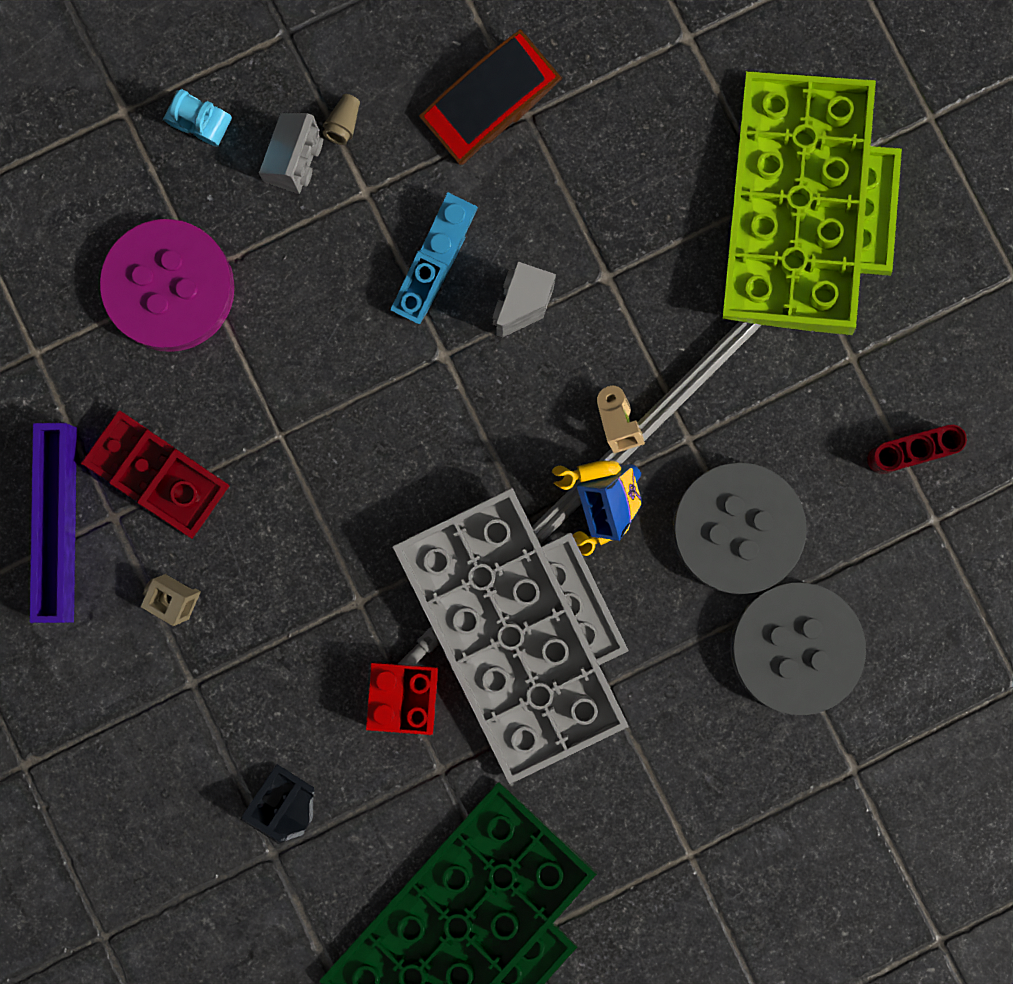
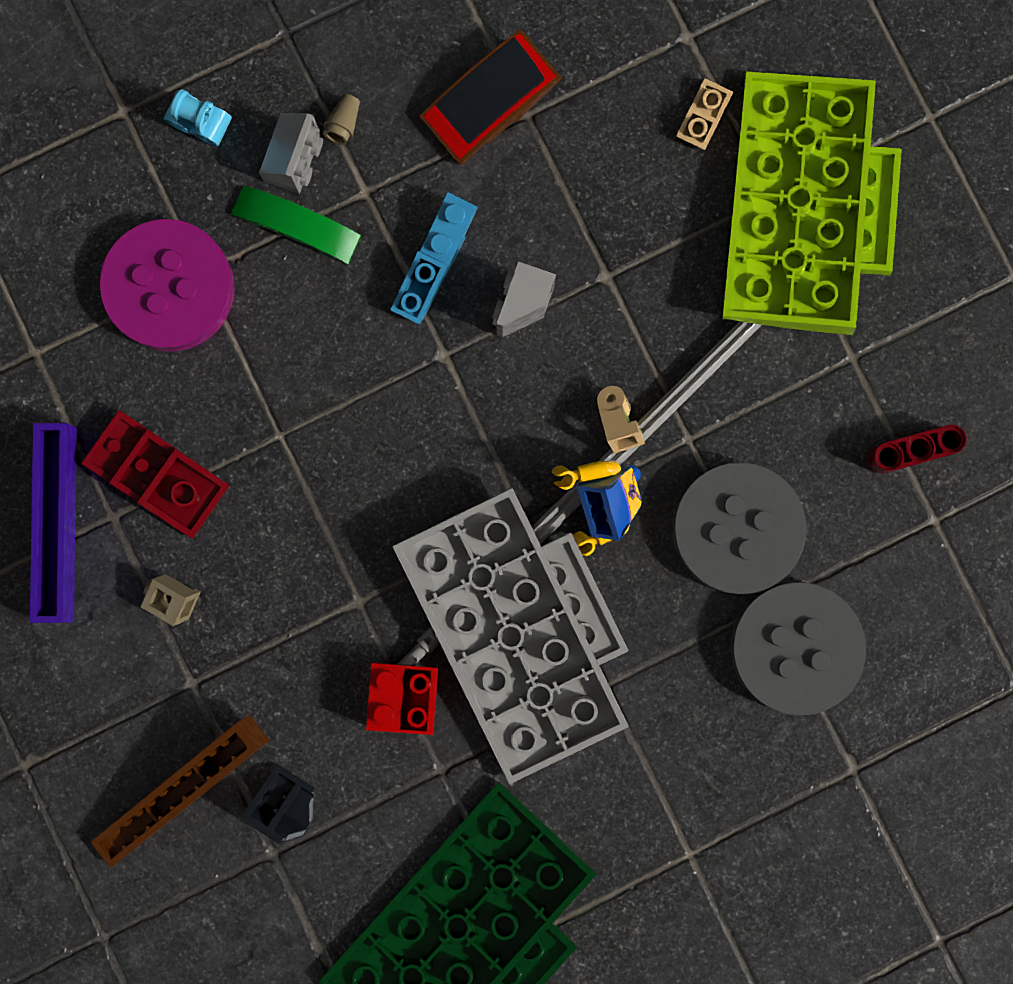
none -> reddish brown slope [91,715,270,868]
none -> green slope [231,186,361,265]
none -> tan slope [676,78,733,150]

